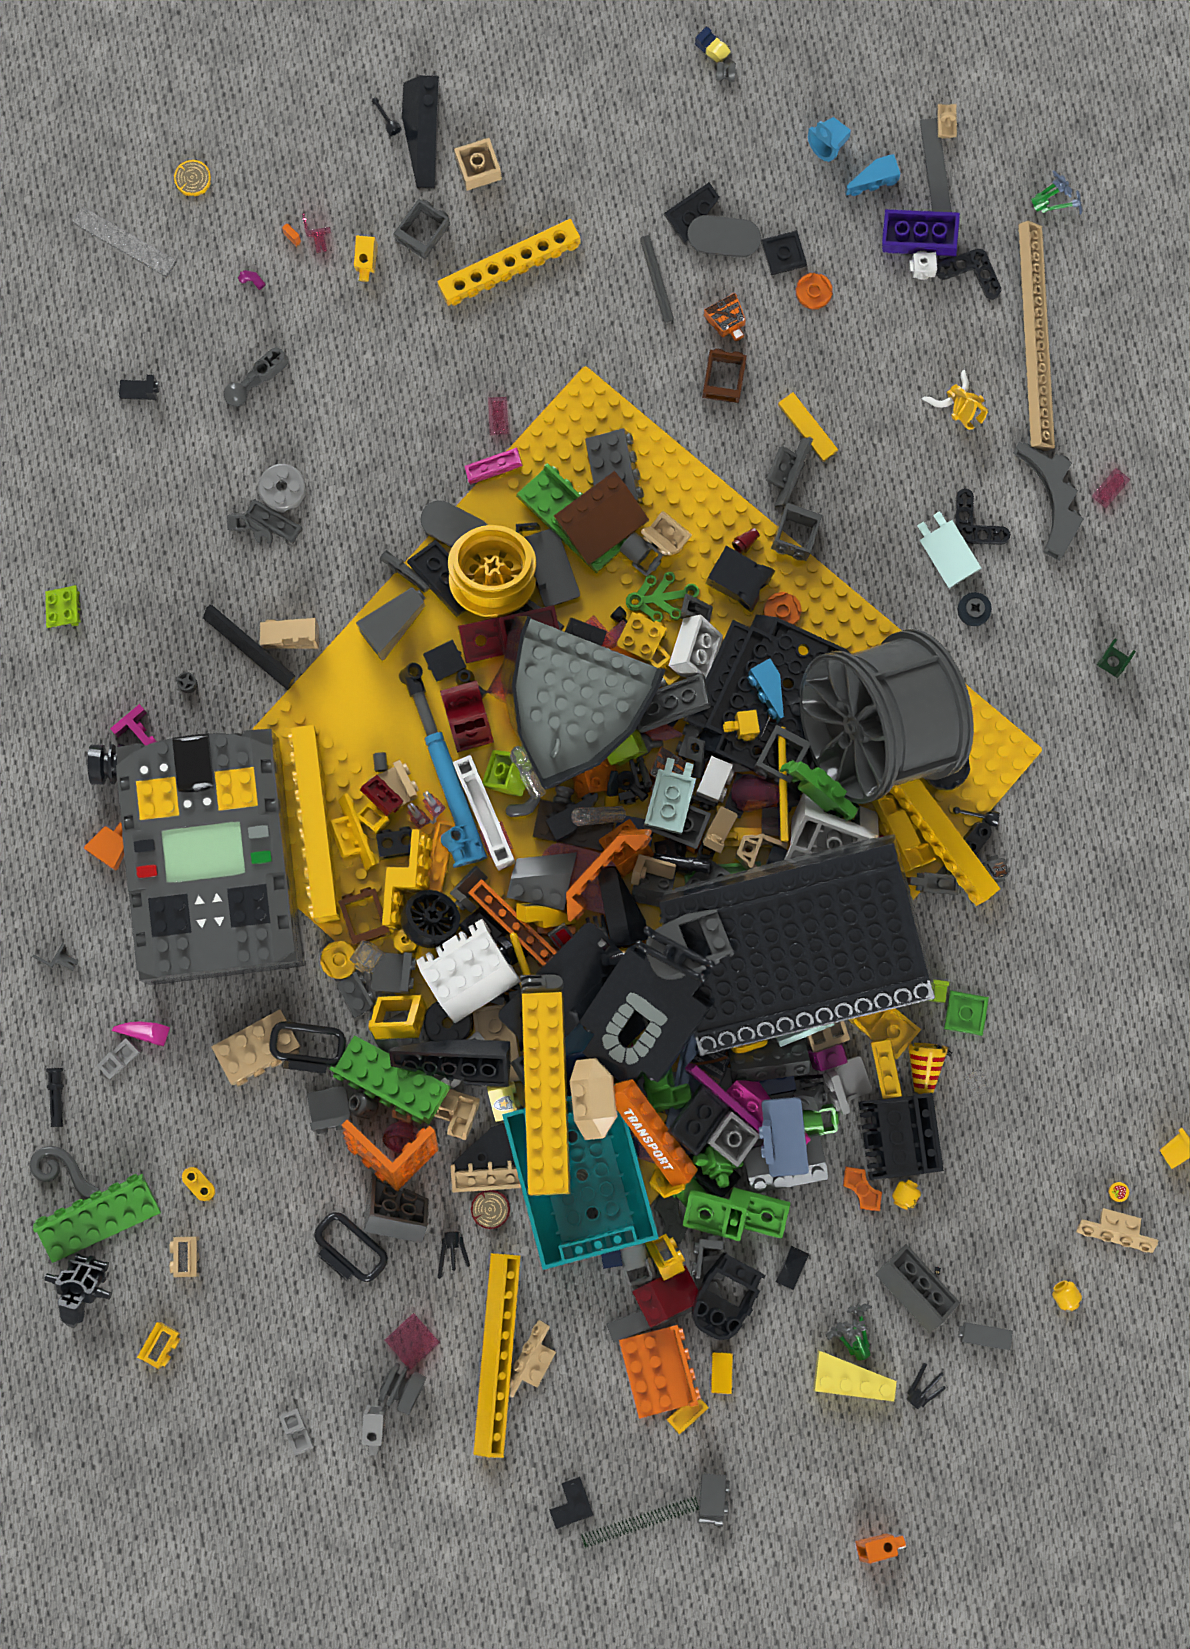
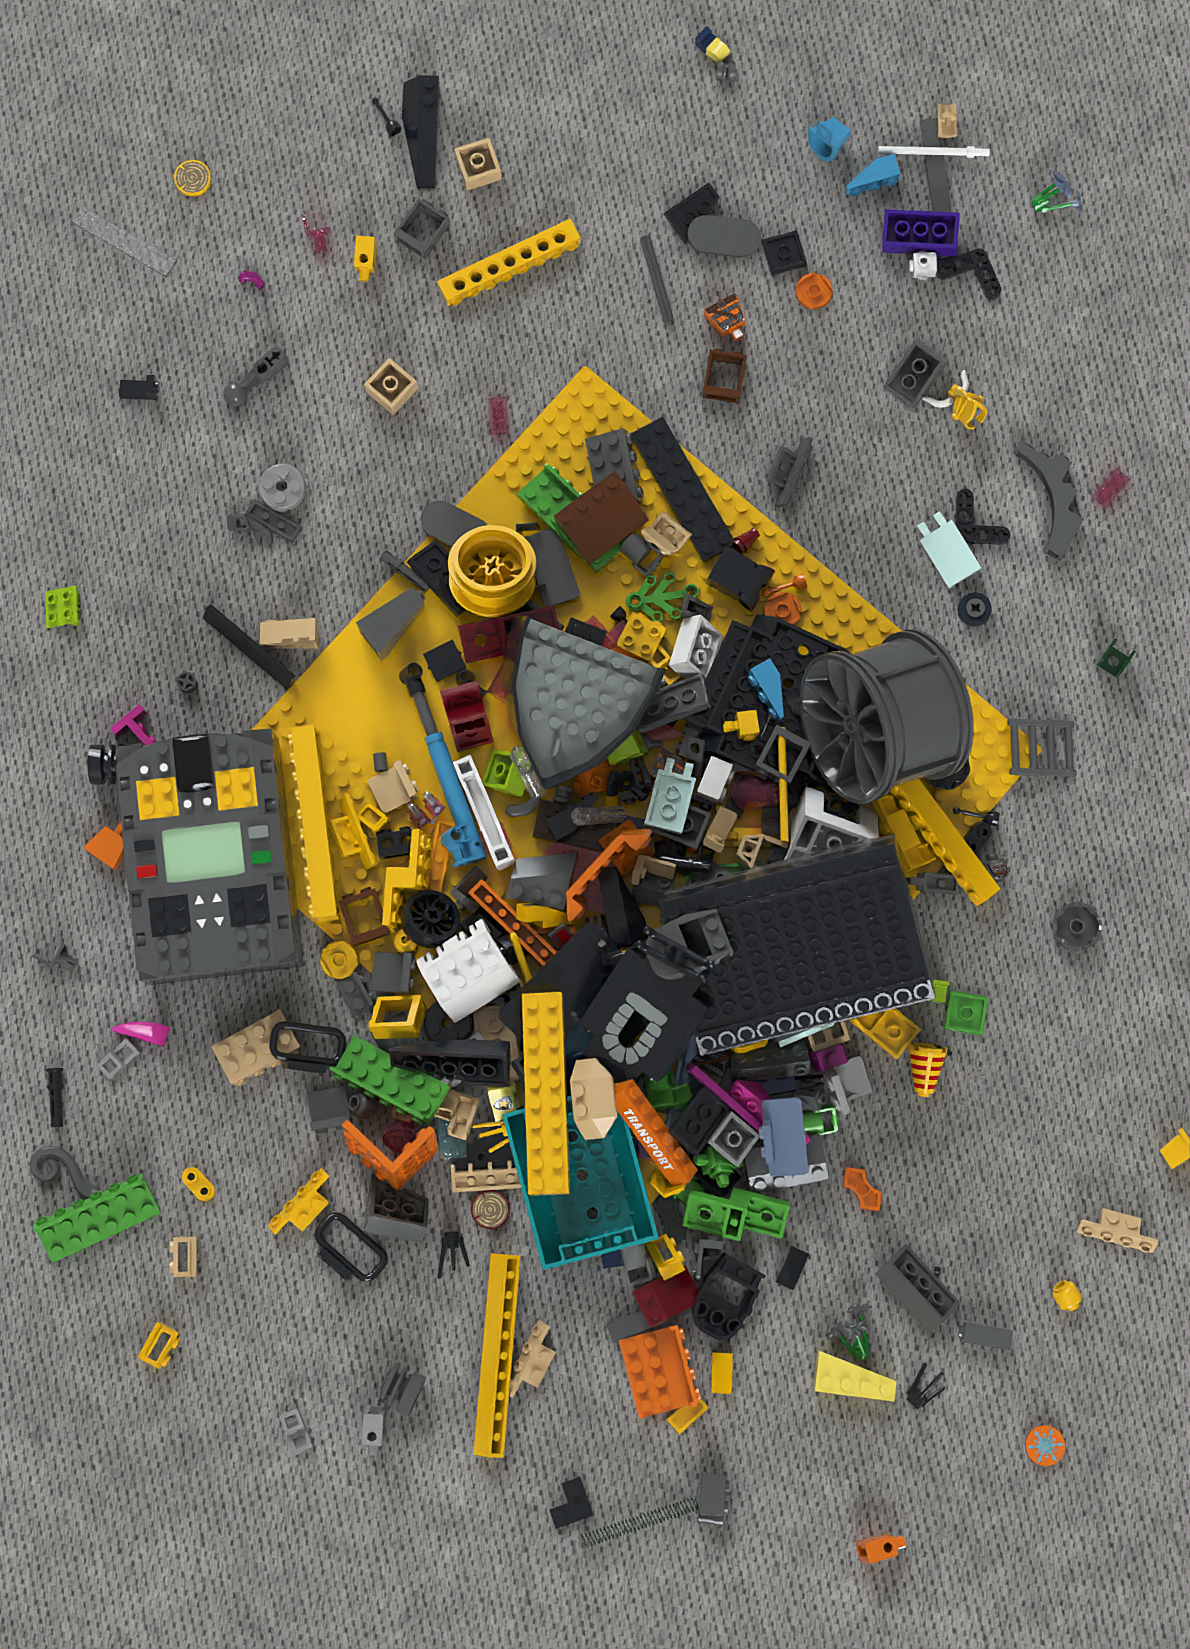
black piece [44,1253,112,1328] -> none
orange tile [282,223,301,246] -> none
clear brick [350,940,385,973] -> none
dark red bracket [360,775,404,816] -> none
clear pink hinge [385,1313,440,1369] -> none
dark pink tile [464,448,523,485] -> none
dark grey arm [520,975,564,994] -> none
dark grey window [771,503,822,561] -> none
yellow tile [778,392,838,462] -> none
bright green bracket [779,760,858,821] -> none
black slope [858,1093,944,1180] -> none
yellow plate [871,1038,903,1099] -> none
yellow head [892,1179,921,1210] -> none
tan piece [1018,221,1055,451] -> none
tile [1108,1182,1129,1202] -> none
none -> yellow bracket [268,1168,329,1235]
none -> tan brick [364,358,418,415]
none -> clear light blue piece [438,1119,467,1160]
none -> yellow plant [472,1121,509,1153]
none -> black plate [631,416,735,563]
none -> orange hinge [762,573,808,597]
none -> white bar [878,146,989,158]
none -> dark grey slope [883,339,949,408]
none -> dark grey bar [1007,719,1077,777]
none -> orange tile [1025,1425,1065,1466]
none -> dark grey plate [1052,902,1102,951]

